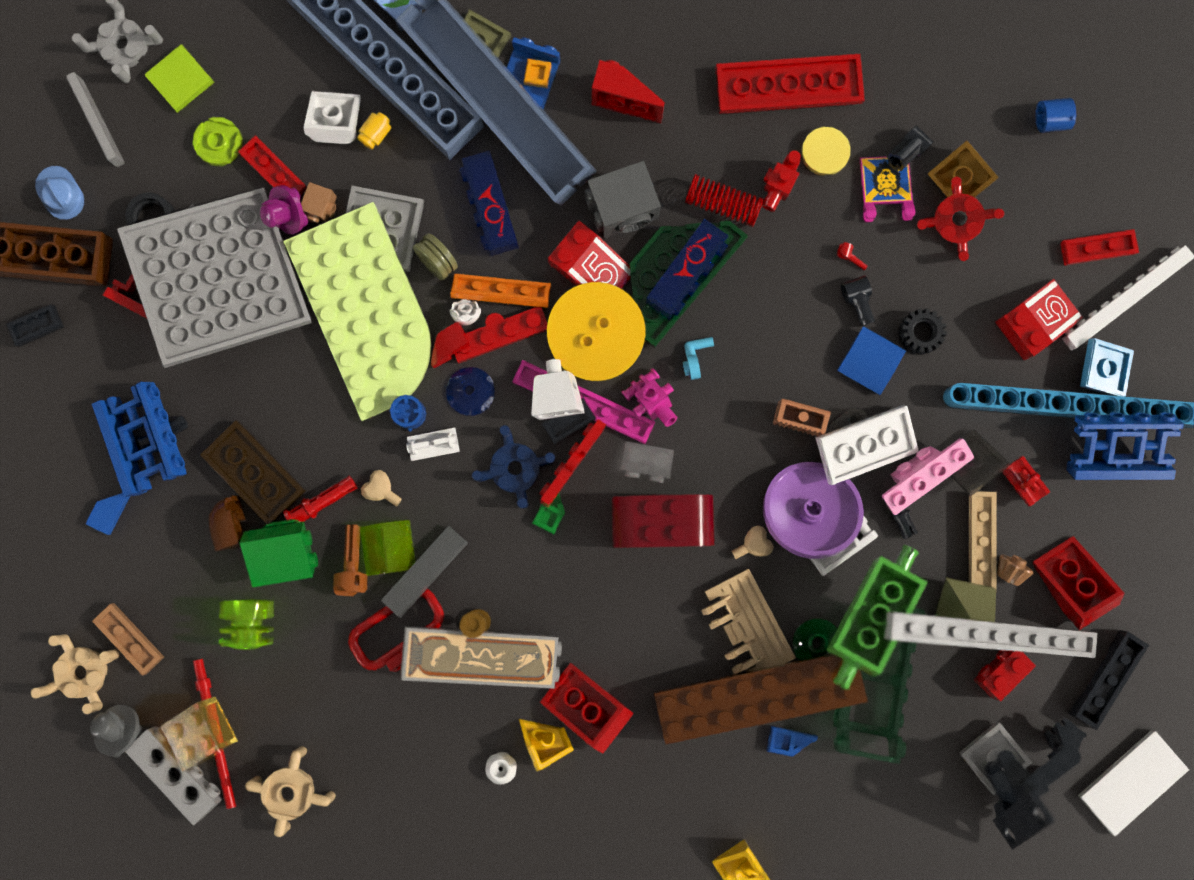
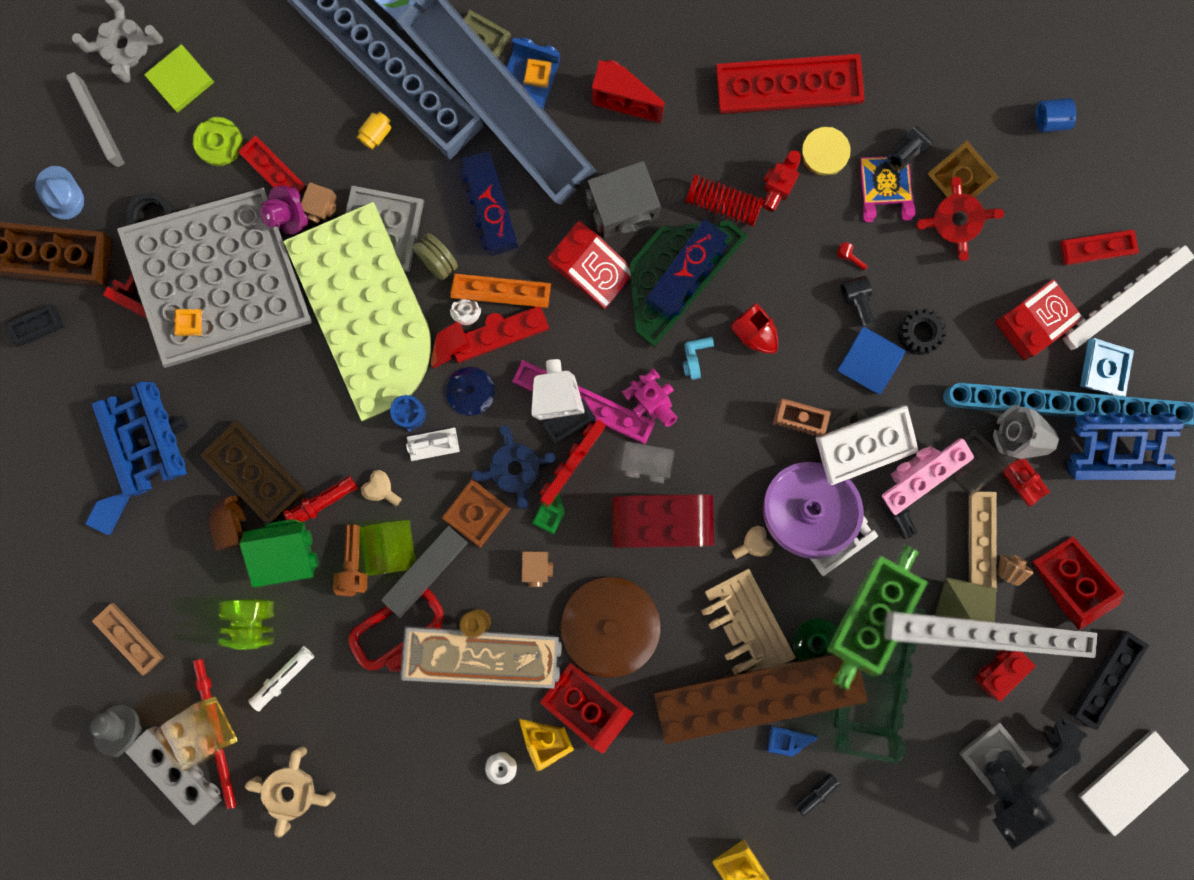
tan plate [31,634,120,714] -> none
white slope [304,91,360,144] -> none
yellow plate [547,282,646,381] -> none
none -> light orange tile [175,309,202,336]
none -> white pin [248,646,314,711]
none -> dark orange tile [441,479,511,548]
none -> medium nougat brick [522,552,553,587]
none -> reddish brown dish [561,577,660,678]
none -> red helmet [729,303,779,354]
none -> black axle [795,772,841,816]
none -> light grey cone [993,405,1059,459]

